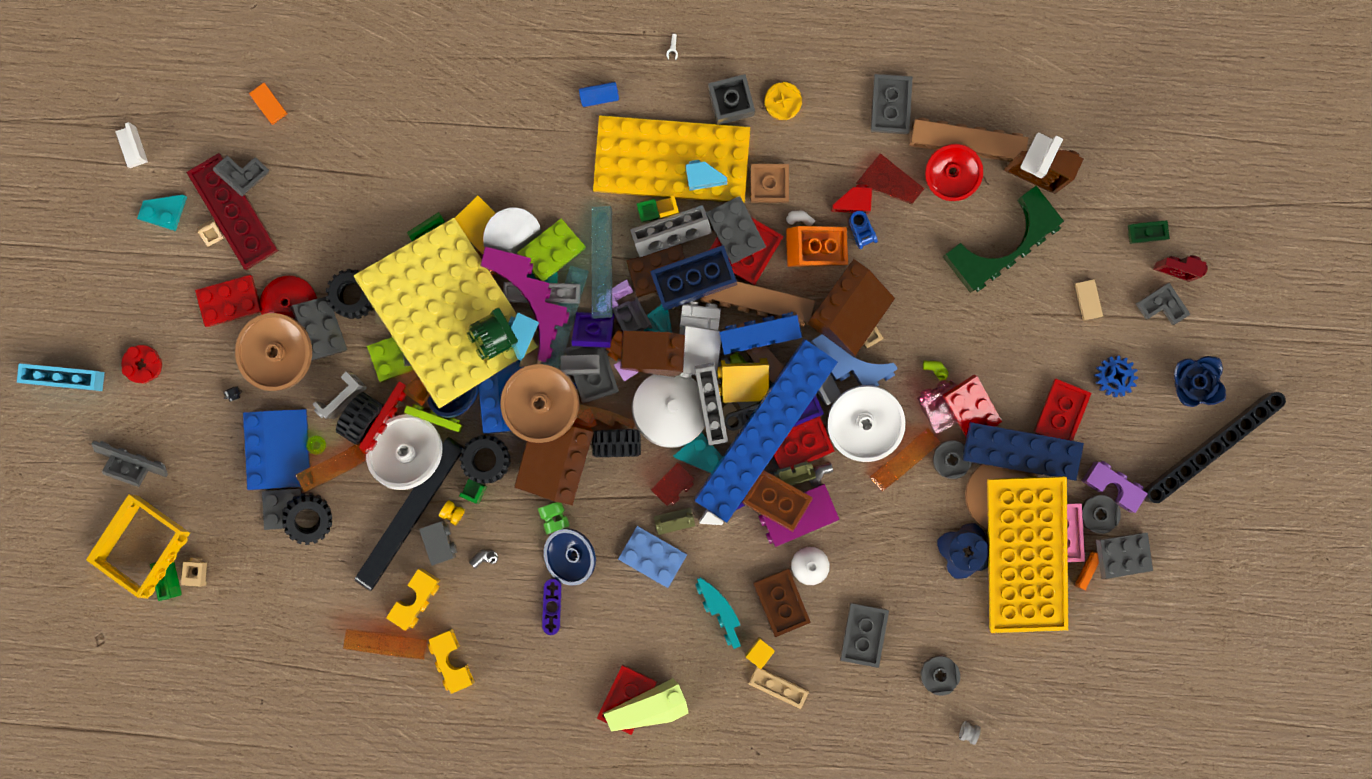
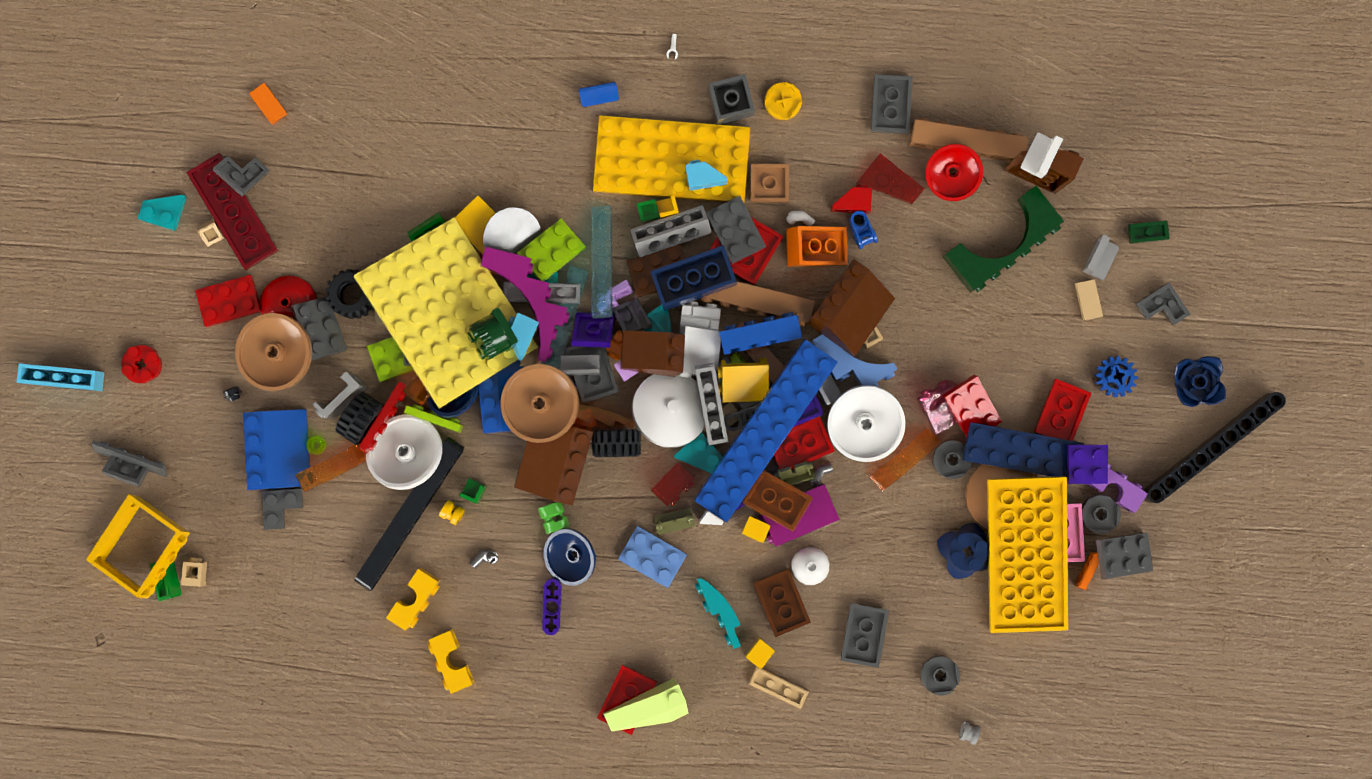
white panel [115,122,148,168] -> none
black tyre [282,493,332,545] -> none
clear orange slope [343,629,427,660] -> none
dark grey brick [419,521,458,566] -> none
black tyre [460,435,511,484] -> none
lime arm [923,360,949,381] -> none
dark red plate [1153,255,1208,282] -> none
none -> yellow panel [742,514,771,543]
none -> dark purple plate [1067,444,1108,484]
none -> light grey panel [1082,235,1119,281]

